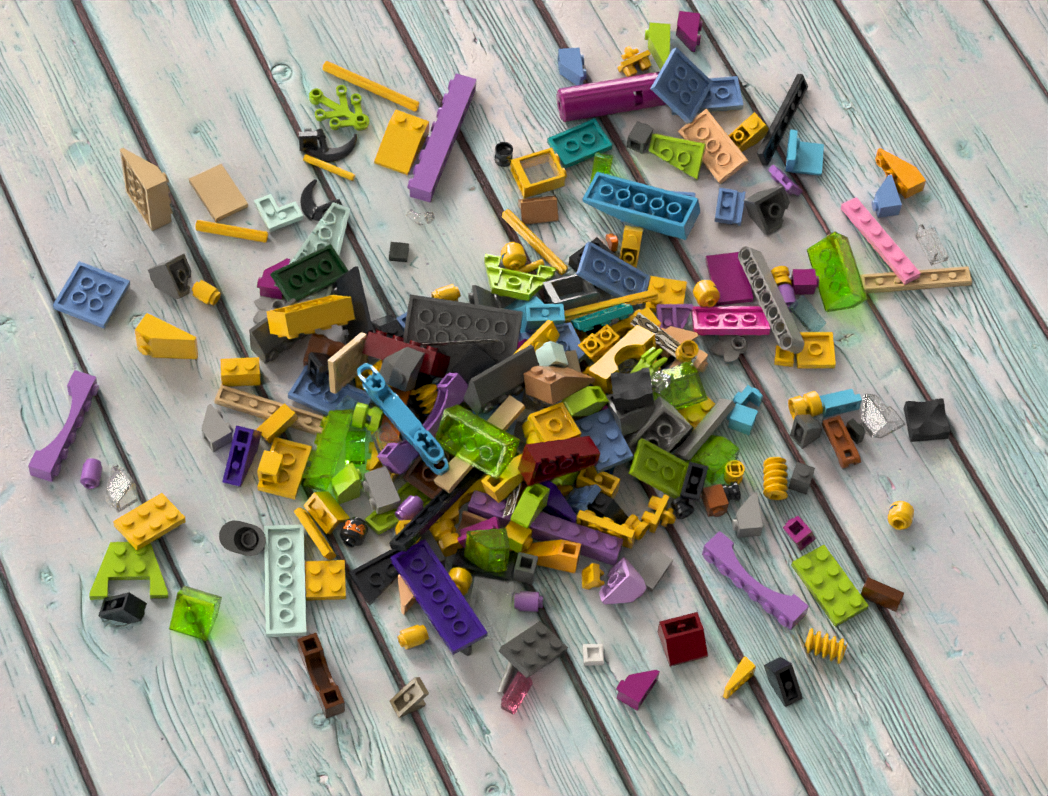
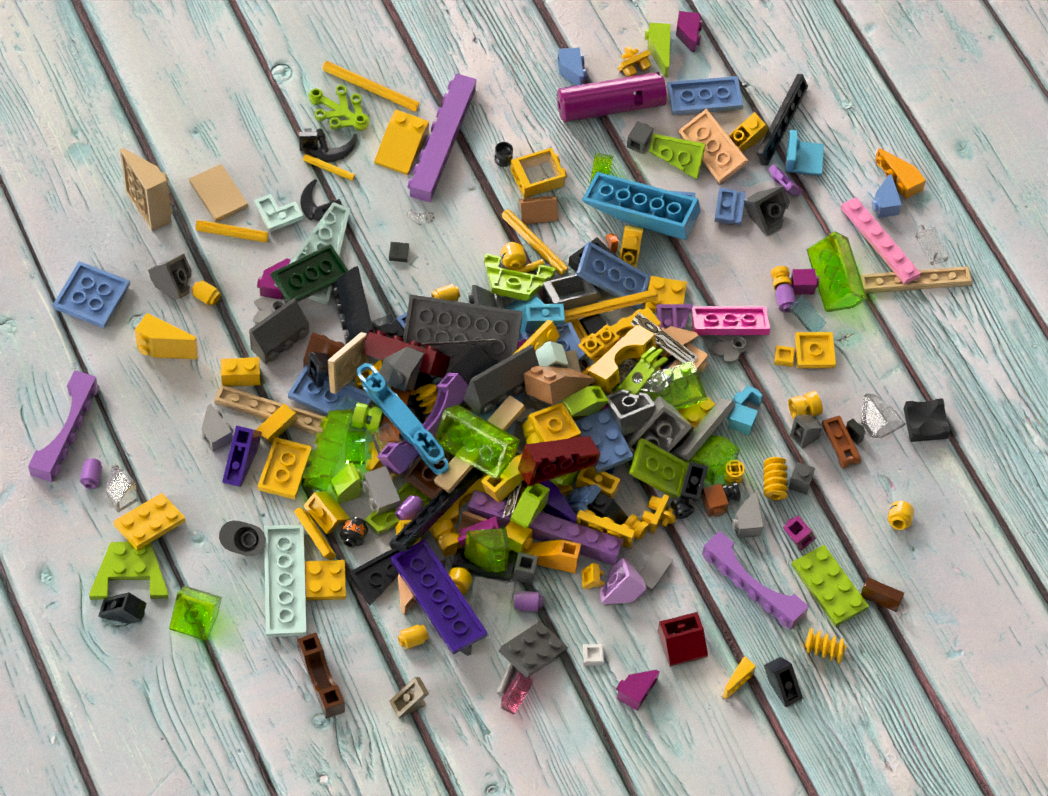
yellow brick [257,450,284,484] -> none
yellow brick [266,295,355,339] -> none
teal plate [547,118,613,169] -> none
teal plate [571,303,634,332] -> none
black brick [611,367,654,410] -> none
medium blue plate [650,48,713,124] -> none
yellow wheel [675,340,699,363] -> none
yellow head [693,280,720,307] -> none
magenta tile [705,252,753,306] -> none
light grey beam [738,246,804,354] -> none
medium azure panel [819,389,862,418] -> none

